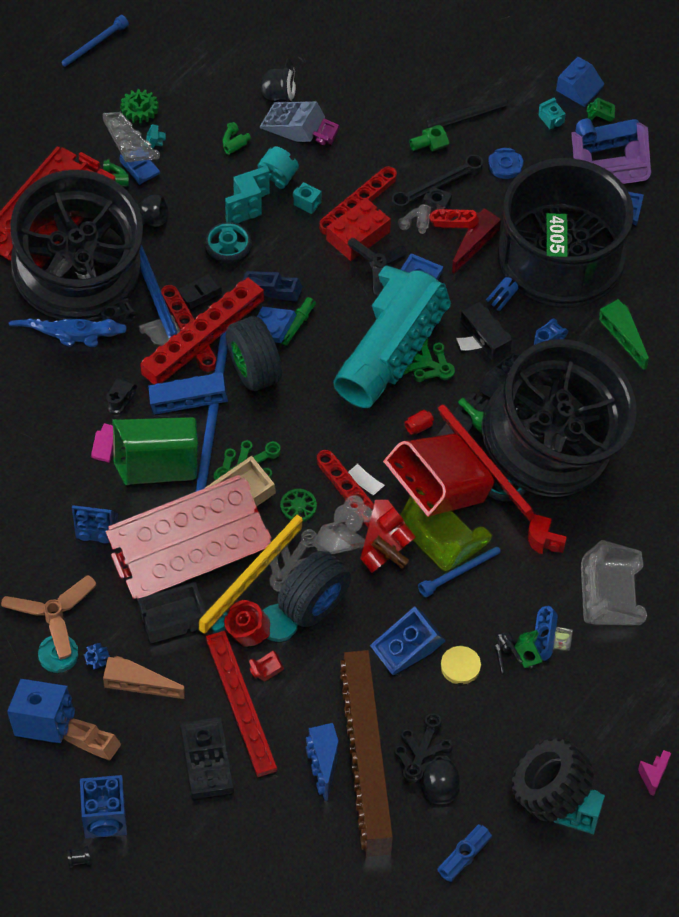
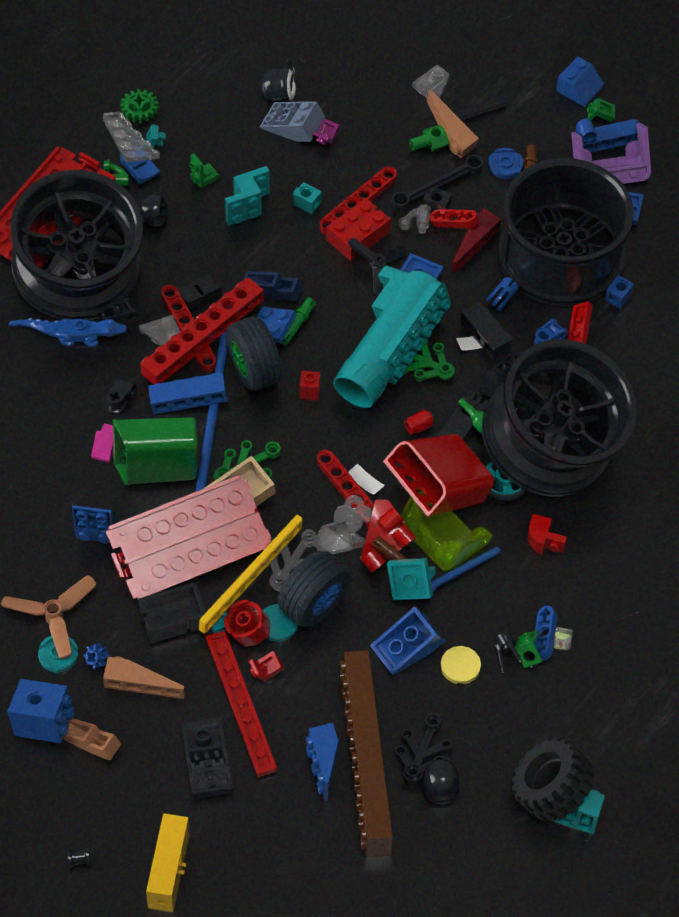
blue piece [62,15,129,67] -> none
blue brick [80,775,127,838] -> none
blue axle [139,245,177,338] -> none
teal wheel [205,222,252,263] -> none
green plant [223,122,251,155] -> none
teal brick [258,146,299,189] -> none
green wheel [280,489,317,522] -> none
red tile [438,404,535,521] -> none
blue piece [438,824,492,882] -> none
teal brick [538,97,566,129] -> none
green sticker [546,213,567,257] -> none
clear windscreen [581,540,647,625] -> none
green slope [599,299,649,370] -> none
dark pink slope [638,750,671,796] -> none
none -> yellow brick [146,813,190,912]
none -> green bracket [190,153,219,188]
none -> red brick [299,370,320,401]
none -> teal bracket [387,558,436,600]
none -> clear wing [412,65,449,98]
none -> nougat slope [427,90,479,159]
none -> reddish brown pin [523,144,538,170]
none -> red plate [567,301,593,344]
none -> blue brick [605,275,634,309]

